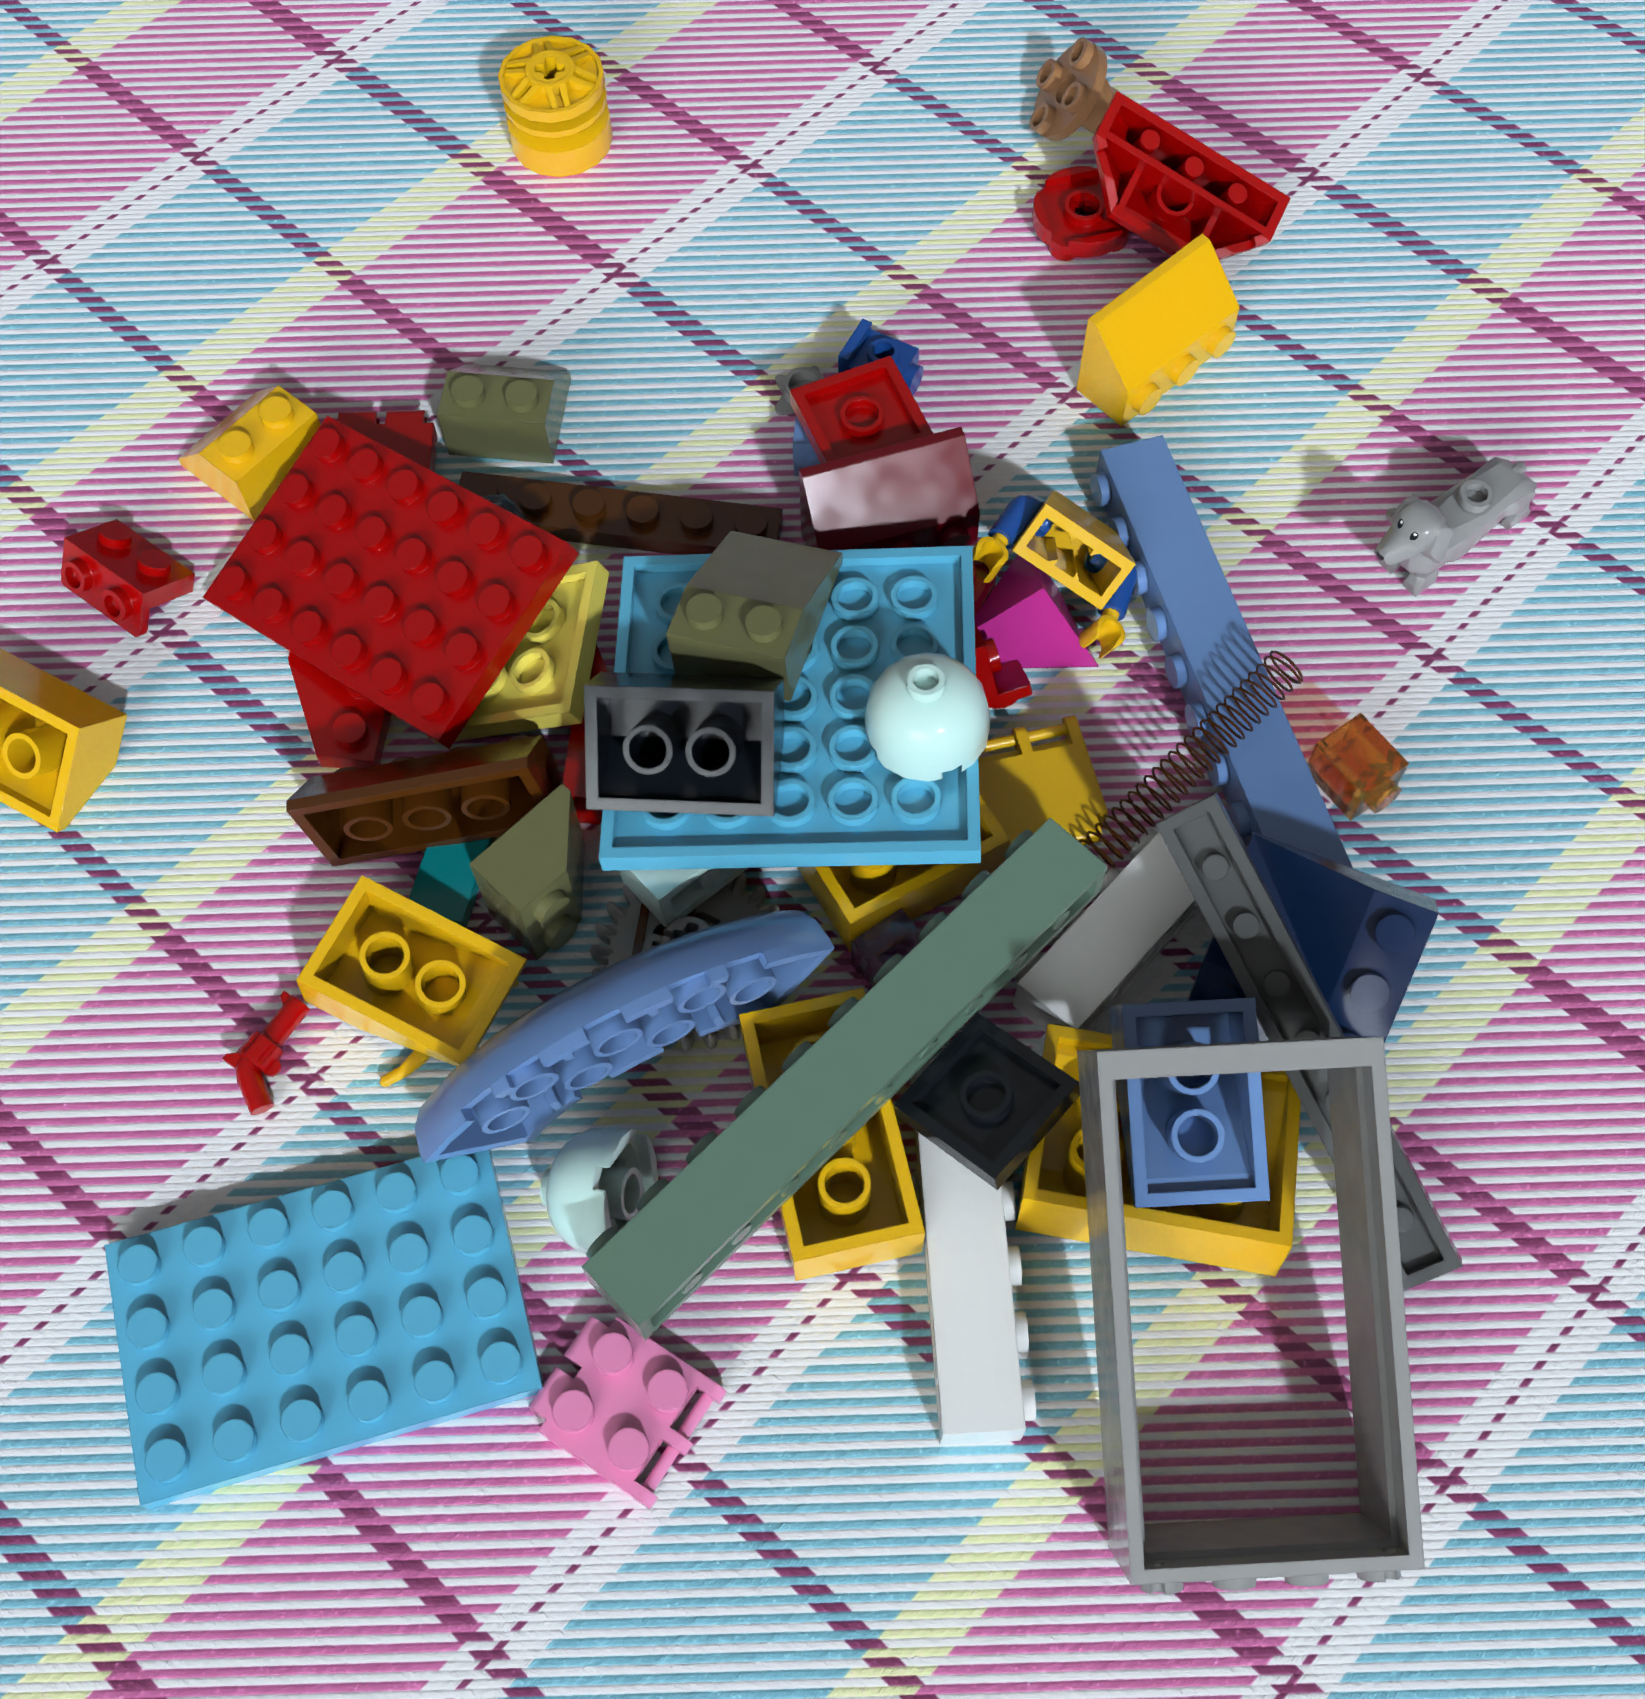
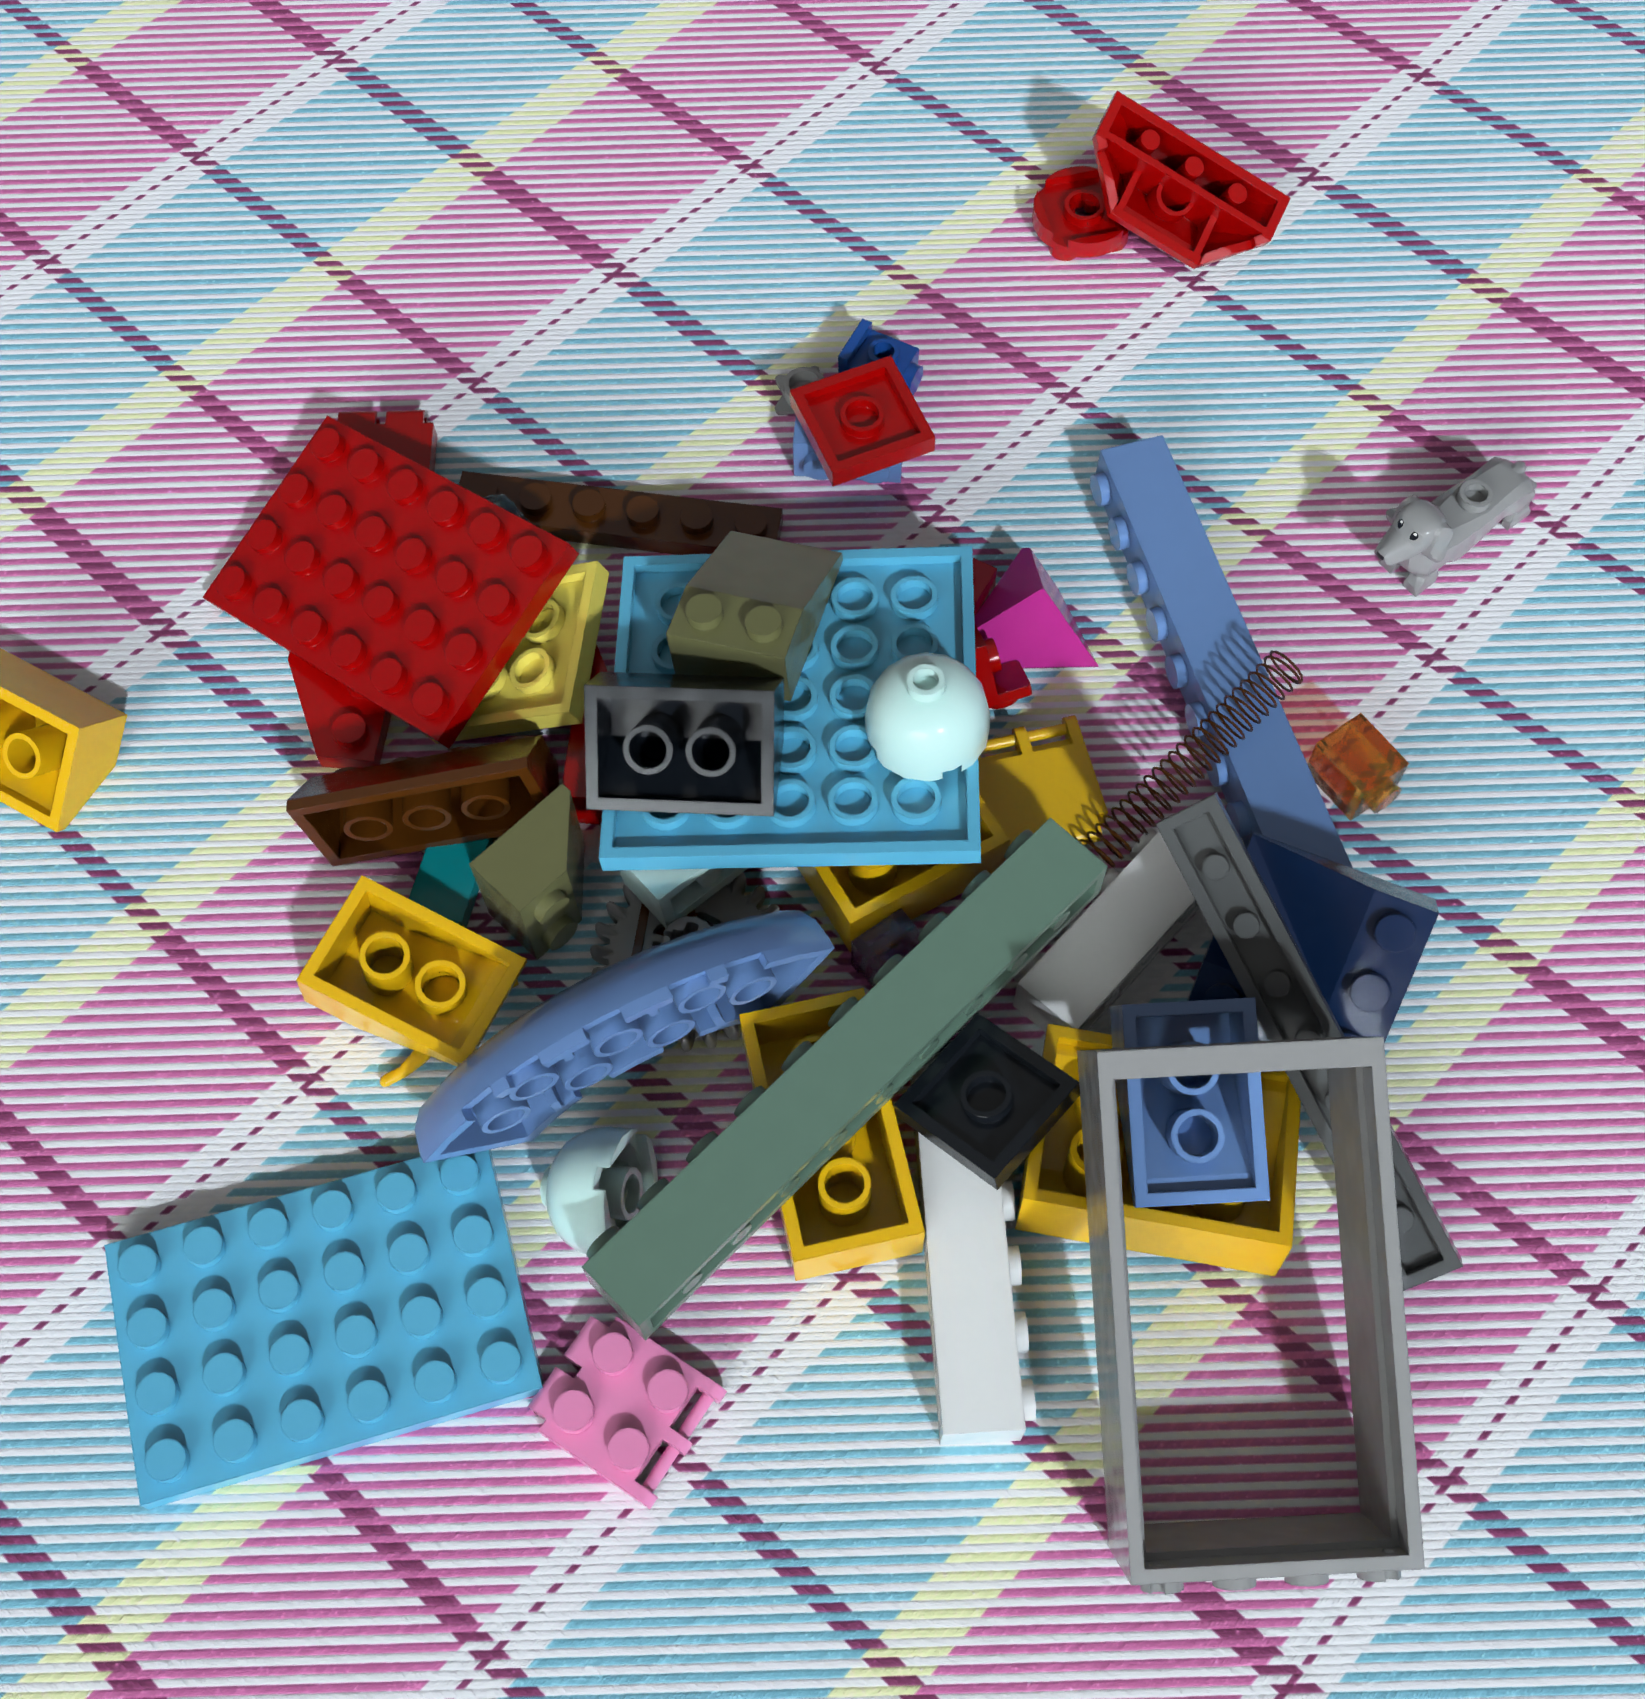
red bracket [61,519,195,637] -> none
yellow slope [178,385,321,521] -> none
red piece [222,991,310,1115] -> none
olive slope [437,364,571,464] -> none
yellow wheel [498,35,613,177] -> none
slope [799,427,980,550] -> none
torso [972,490,1137,659] -> none
medium nougat plate [1029,37,1118,142] -> none
yellow slope [1076,234,1240,427] -> none

